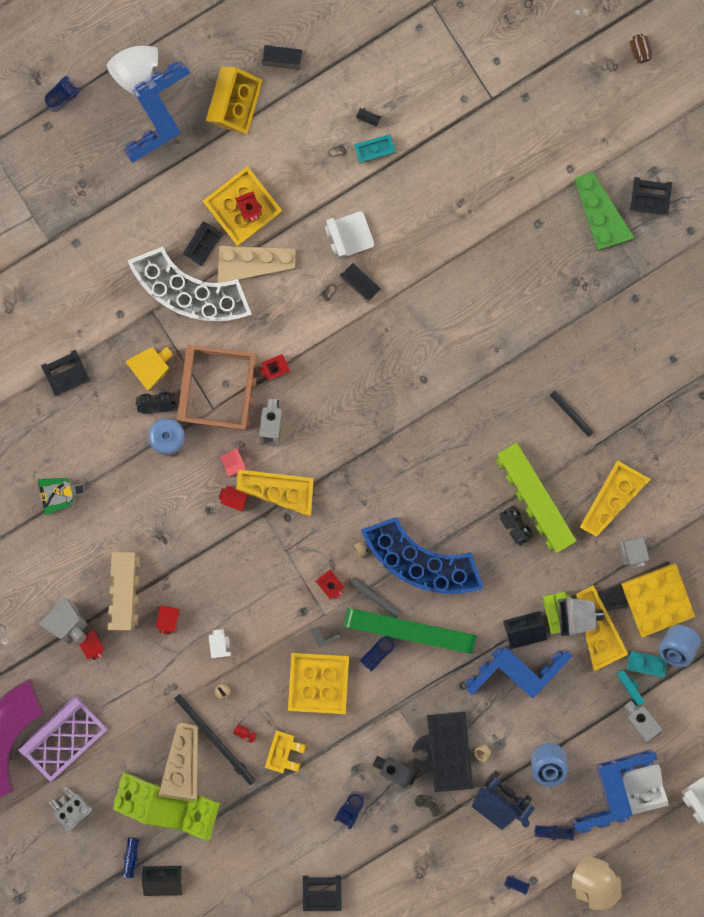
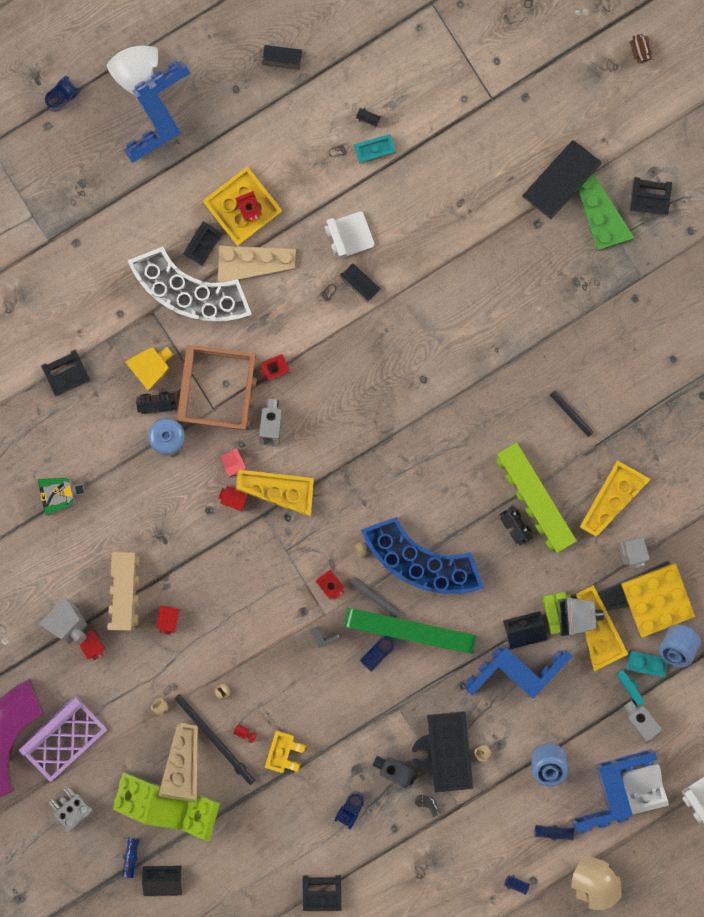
yellow slope [206,66,263,135] -> none
white brick [209,629,231,658] -> none
yellow plate [288,653,349,714] -> none
dark blue hand [471,770,535,830] -> none
none -> tan hinge [151,698,168,715]
none -> black tile [522,140,602,220]

